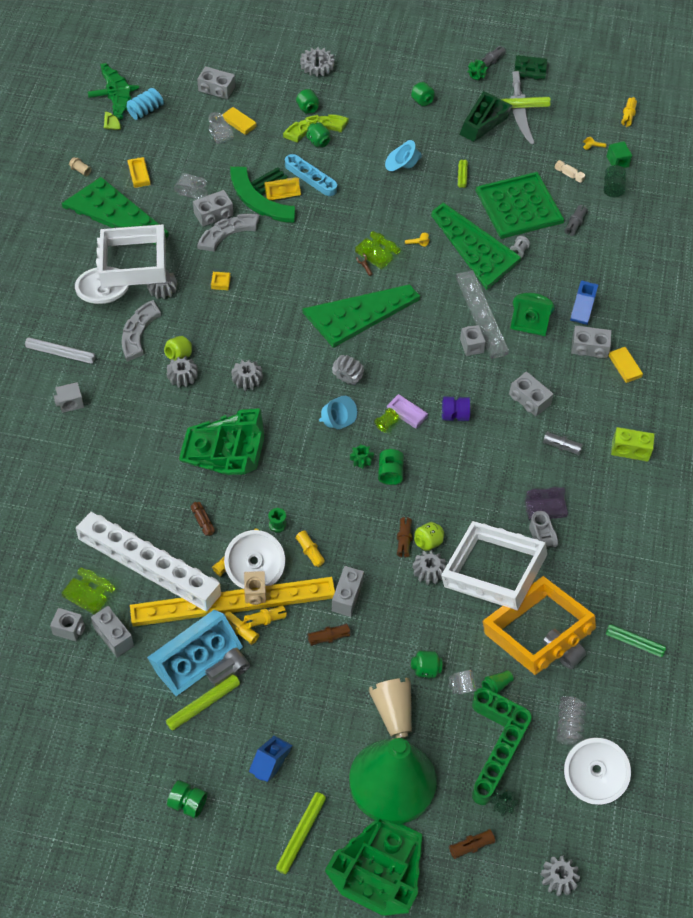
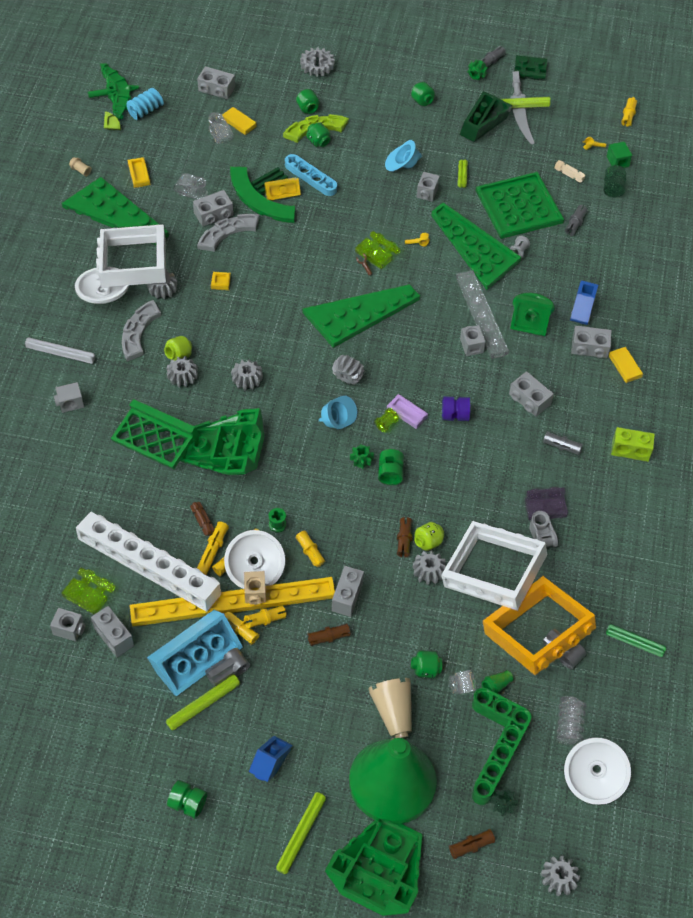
none -> green fence [111,399,200,470]
none -> yellow pin [197,521,229,576]
none -> light grey brick [417,172,440,202]

